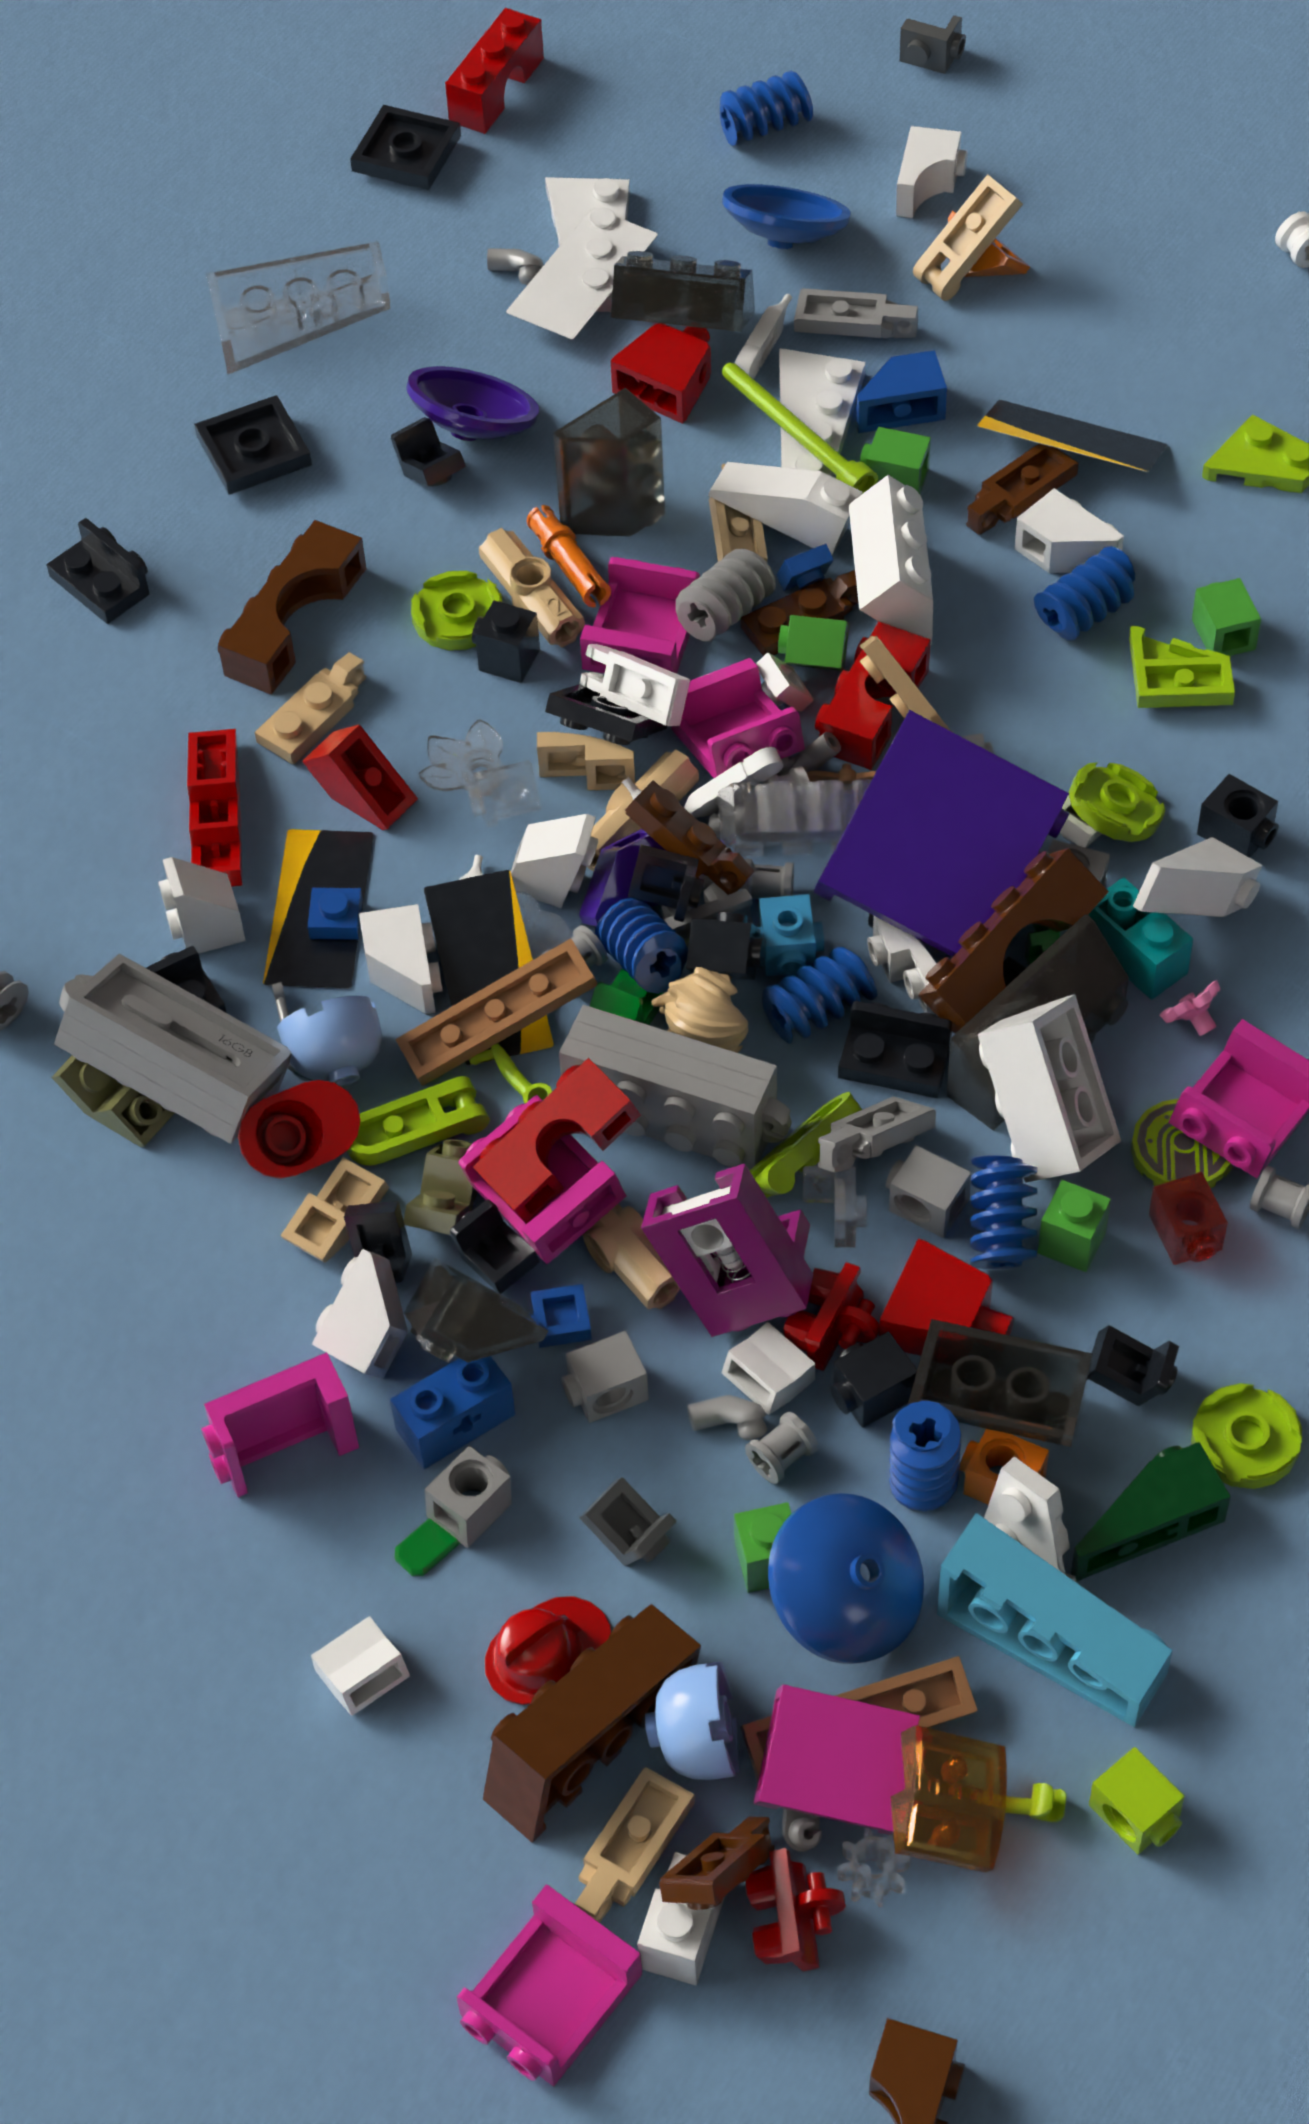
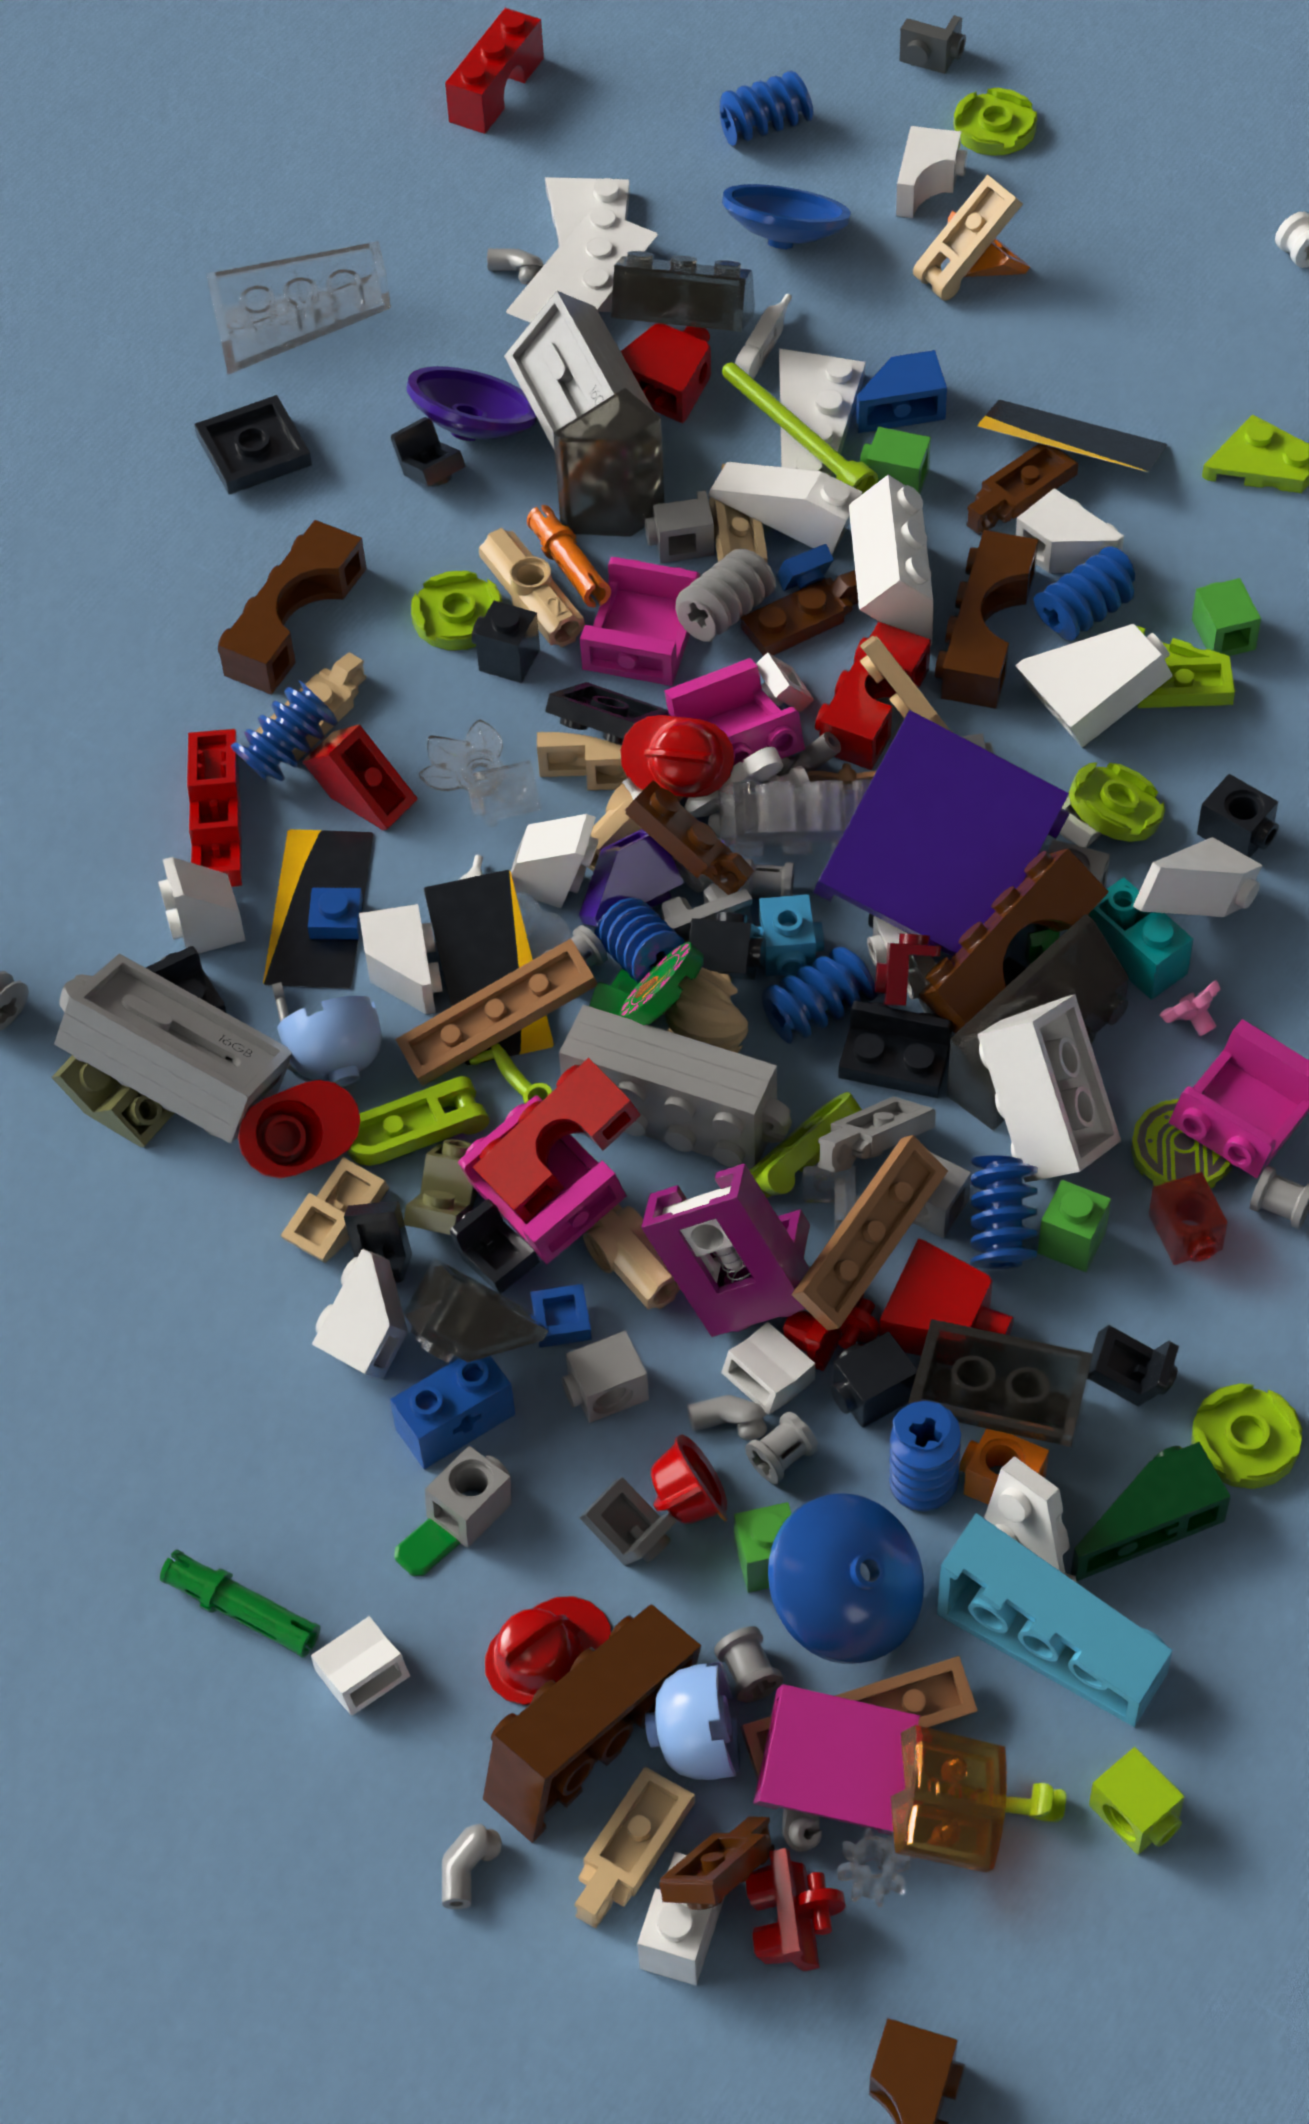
black bracket [46,518,150,625] -> none
dark pink panel [201,1352,359,1498] -> none
black plate [350,105,461,190] -> none
dark pink panel [456,1884,643,2087] -> none
white hinge [580,644,690,726] -> none
black bracket [628,844,705,922] -> none
bright green brick [778,615,850,671] -> none
light grey hinge [794,288,918,338] -> none
none -> green pin [159,1549,321,1658]
none -> blue piece [231,680,338,783]
none -> light grey arm [442,1824,502,1909]
none -> light grey piece [504,291,661,489]
none -> green tile [619,942,704,1025]
none -> red piece [620,715,735,797]
none -> light grey brick [645,490,715,563]
none -> red piece [651,1434,728,1524]
none -> light grey bush [714,1626,784,1703]
none -> medium nougat plate [791,1135,948,1331]
none -> dark red bracket [875,933,941,1006]
none -> reddish brown arch [935,530,1038,709]
none -> lime tile [953,87,1038,156]
none -> white slope [1015,624,1172,748]

